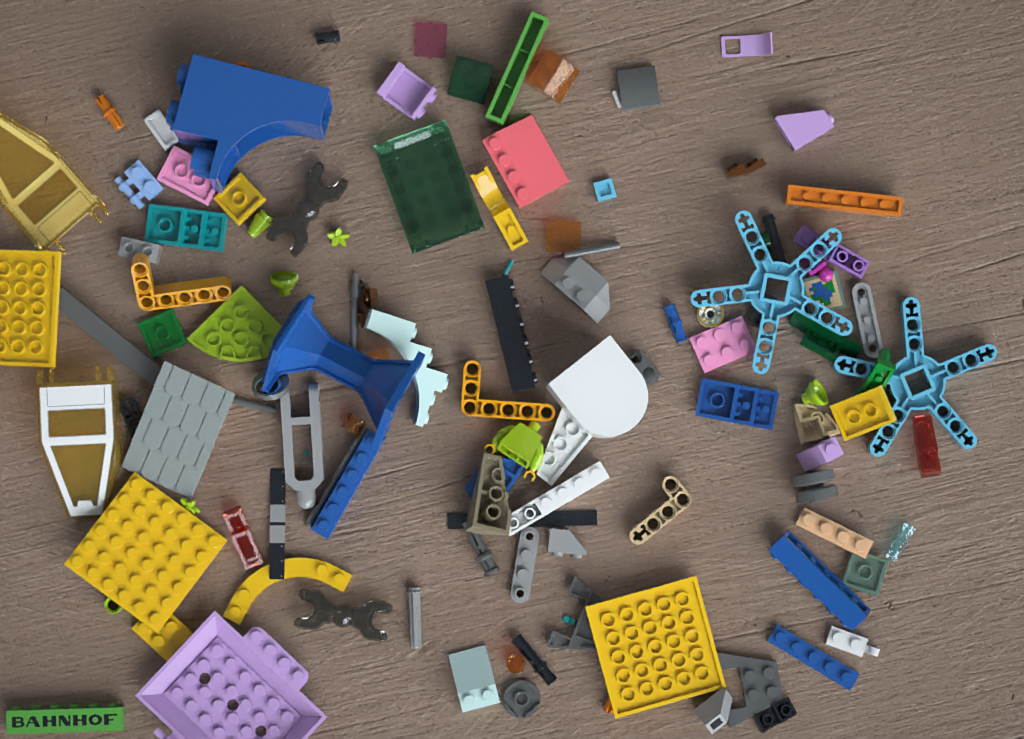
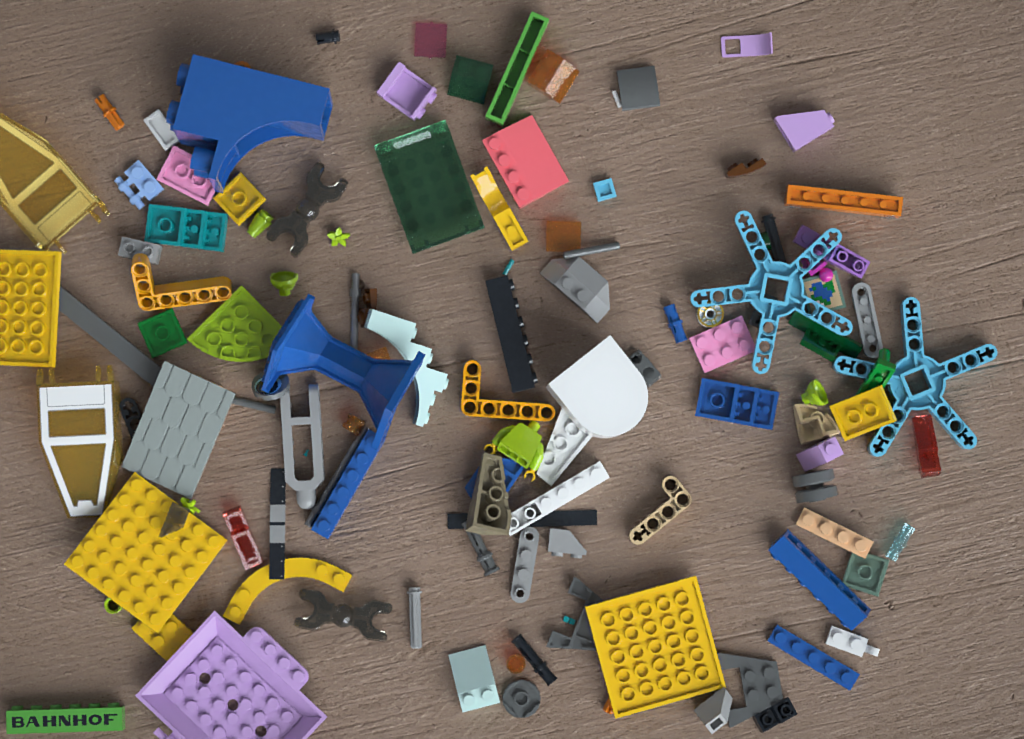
none -> clear smoke slope [159,502,190,538]

